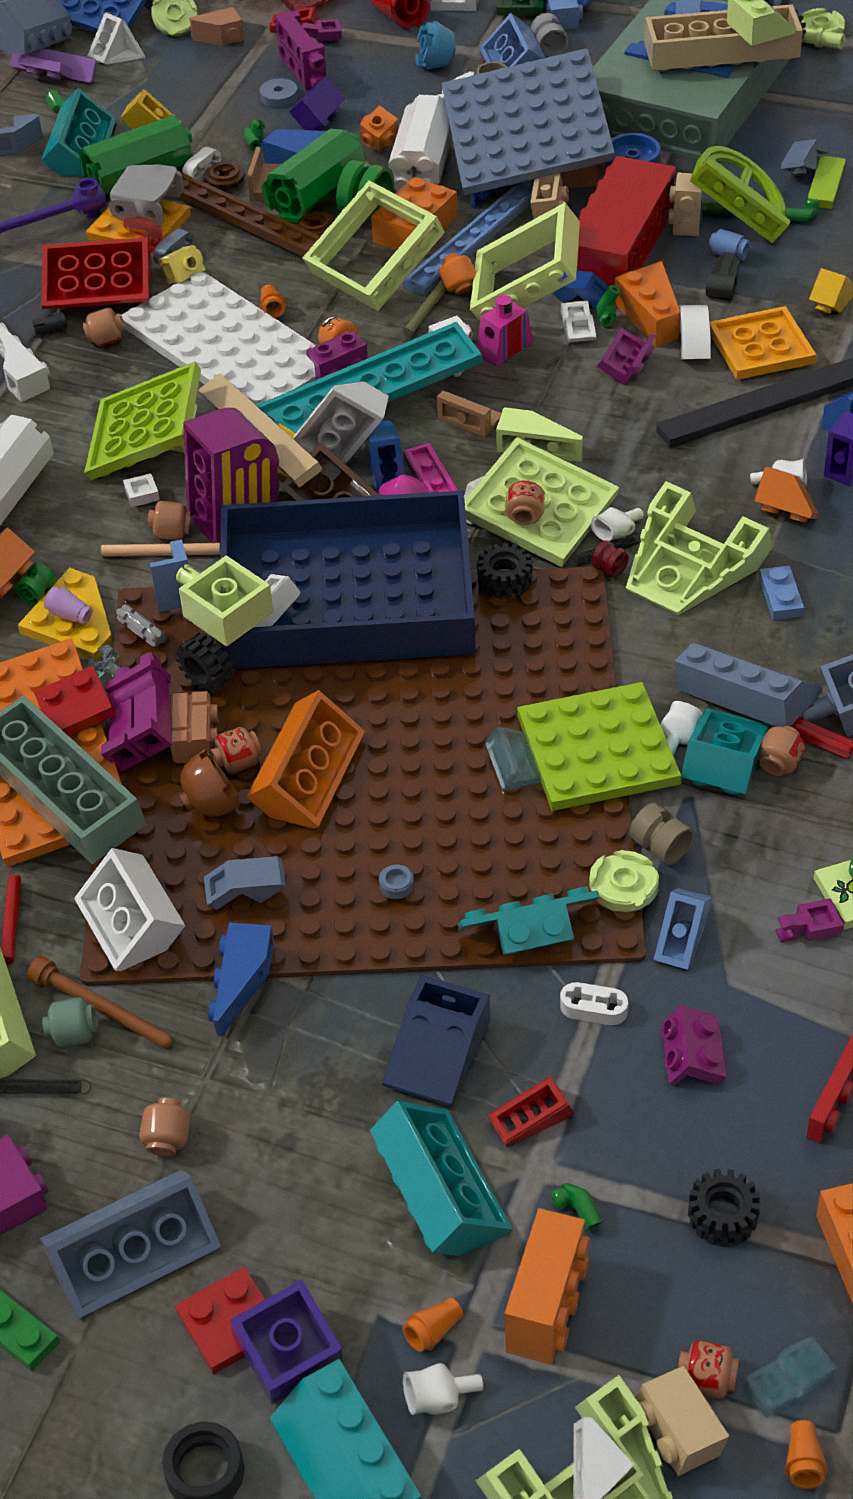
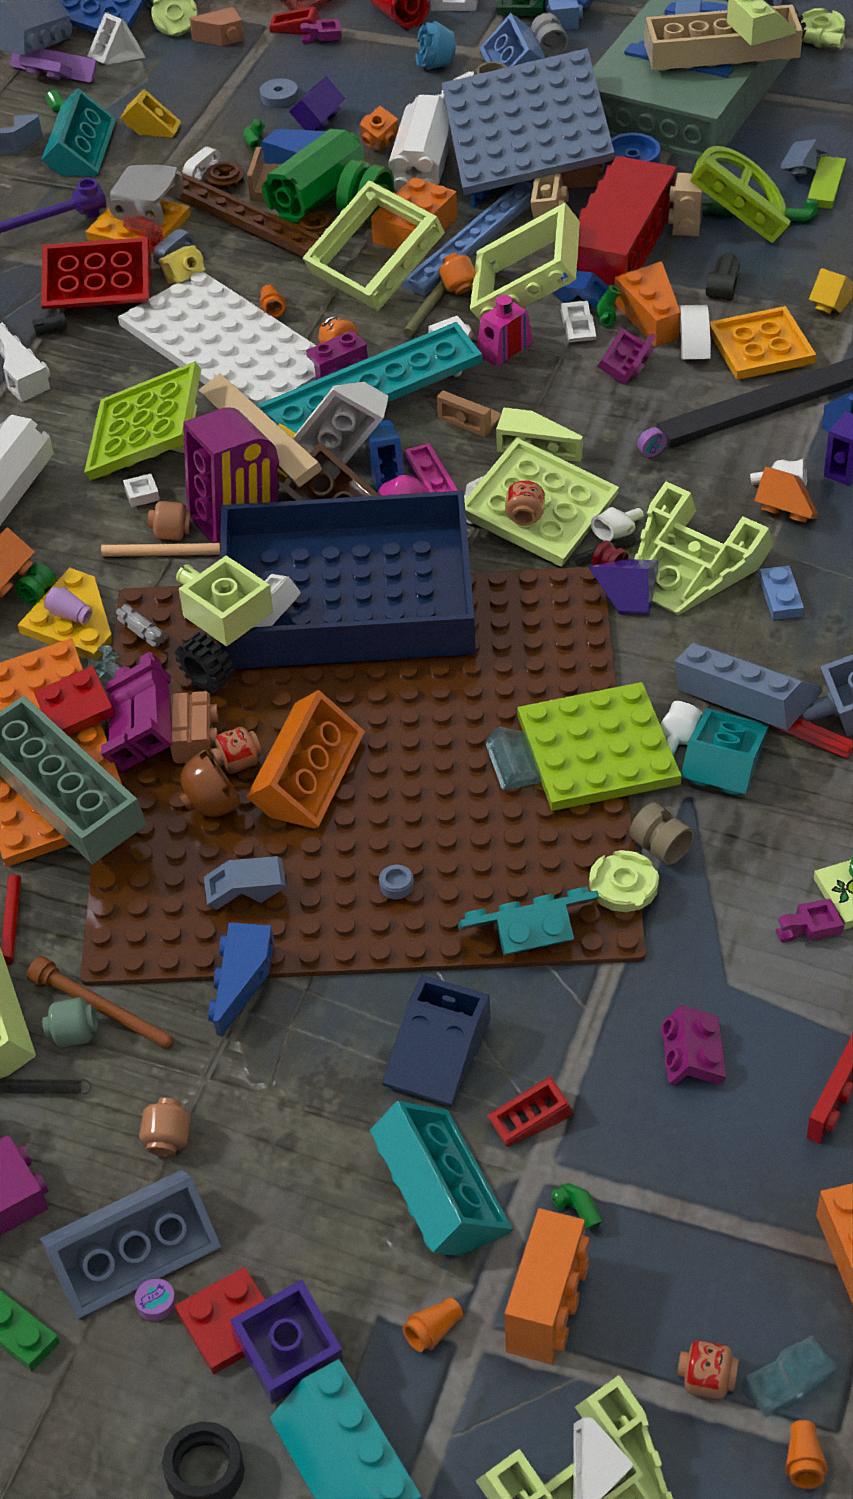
white slope [74,848,185,971] -> none
green brick [79,115,194,198] -> none
nougat head [83,308,126,347] -> none
medium blue panel [150,539,188,612] -> none
magenta hips [275,10,326,91] -> none
white piece [403,1363,483,1415] -> none
black tyre [477,543,532,599] -> none
white beam [560,982,628,1025] -> none
tan brick [636,1365,729,1476] -> none
medium blue slope [654,888,712,970] -> none
black tyre [688,1169,760,1247] -> none
medium blue brick [709,229,750,261] -> none
nougat head [758,726,806,776] -> none
none -> medium lavender tile [135,1278,176,1321]
none -> dark purple slope [588,559,659,615]
none -> medium lavender tile [637,427,667,457]

